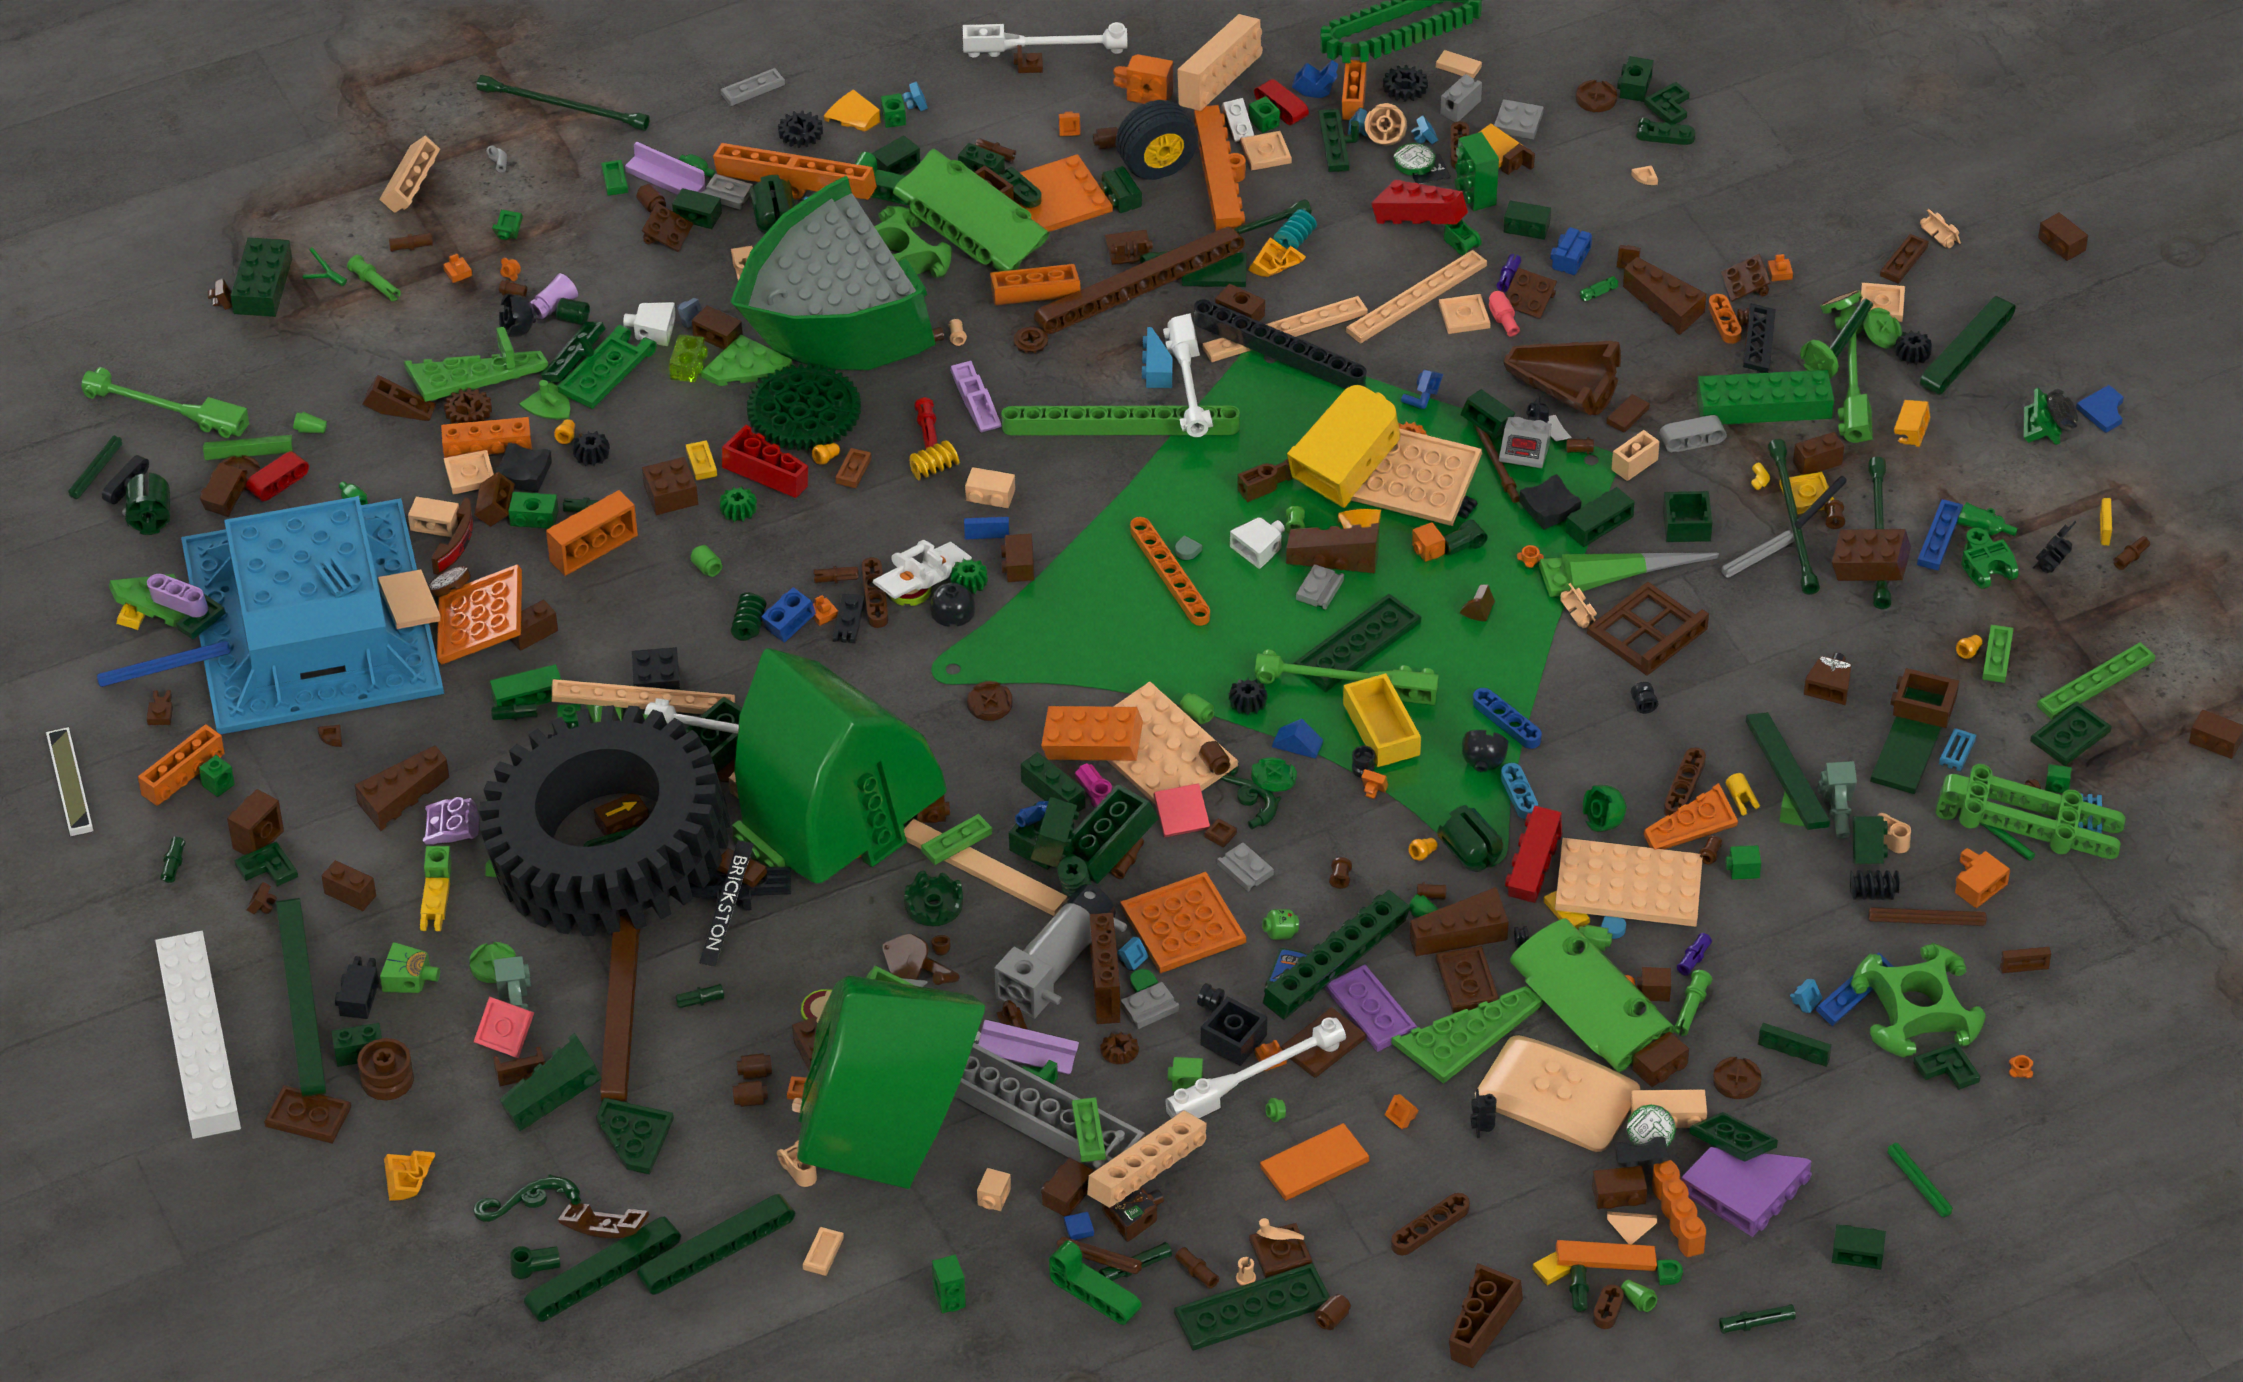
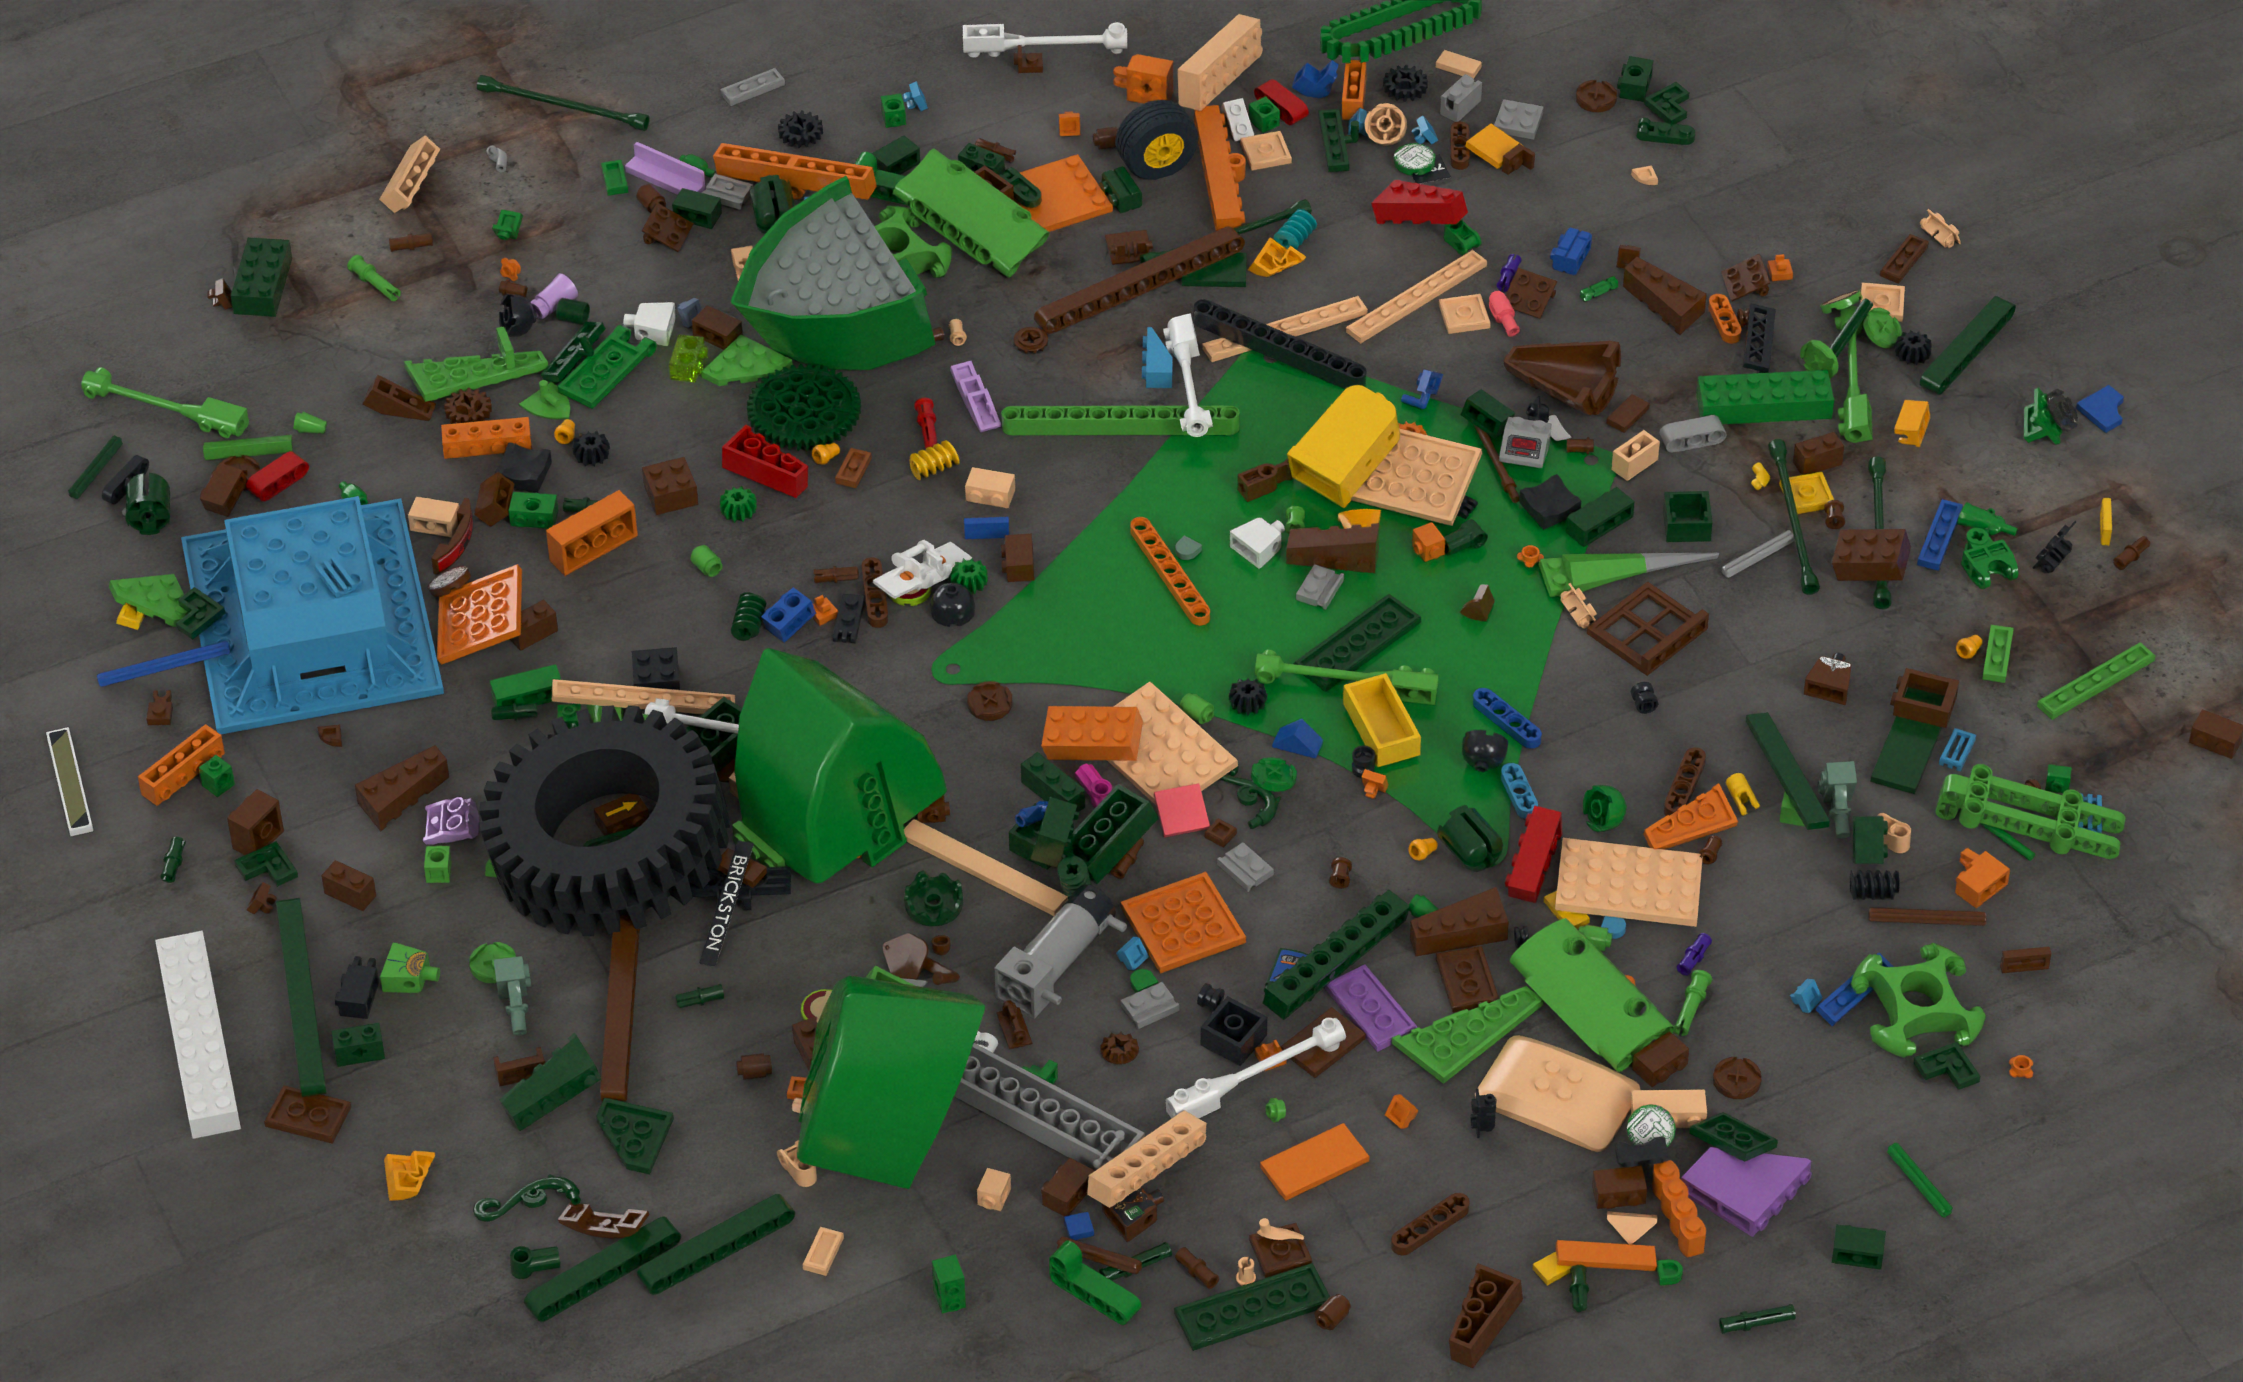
lavender beam [147,574,208,617] -> none
green plant [302,247,347,286] -> none
reddish brown wheel [357,1038,414,1101] -> none
light nougat tile [378,569,440,629] -> none
yellow hinge [420,878,450,931] -> none
orange tile [443,254,472,283] -> none
light nougat plate [444,450,494,494] -> none
coral tile [474,997,535,1058] -> none
yellow plate [686,440,717,481] -> none
reddish brown brick [732,1081,768,1107] -> none
light orange slope [824,89,881,131] -> none
bright green plate [921,814,992,865] -> none
lavender panel [978,1020,1079,1075] -> none
orange brick [990,264,1080,306] -> none
bright green plate [1072,1097,1106,1162] -> none
reddish brown window [1089,913,1121,1024] -> none
bright green brick [1168,1057,1203,1091] -> none
reddish brown brick [1199,741,1231,775] -> none
reddish brown brick [1215,284,1265,321] -> none
bright green head [1262,909,1299,940] -> none
reddish brown pin [1417,882,1446,899] -> none
green brick [1455,132,1499,211] -> none
dark green brick [1503,200,1551,240] -> none
reddish brown beam [1593,1285,1624,1329] -> none
bright green cone [1621,1279,1658,1312] -> none
reddish brown brick [1636,967,1671,1002] -> none
green brick [1725,845,1761,880] -> none
dark green plate [1758,1023,1832,1067] -> none
black bar [1794,476,1847,529] -> none
dark green tile [2030,702,2112,766] -> none
reddish brown brick [2038,212,2088,261] -> none

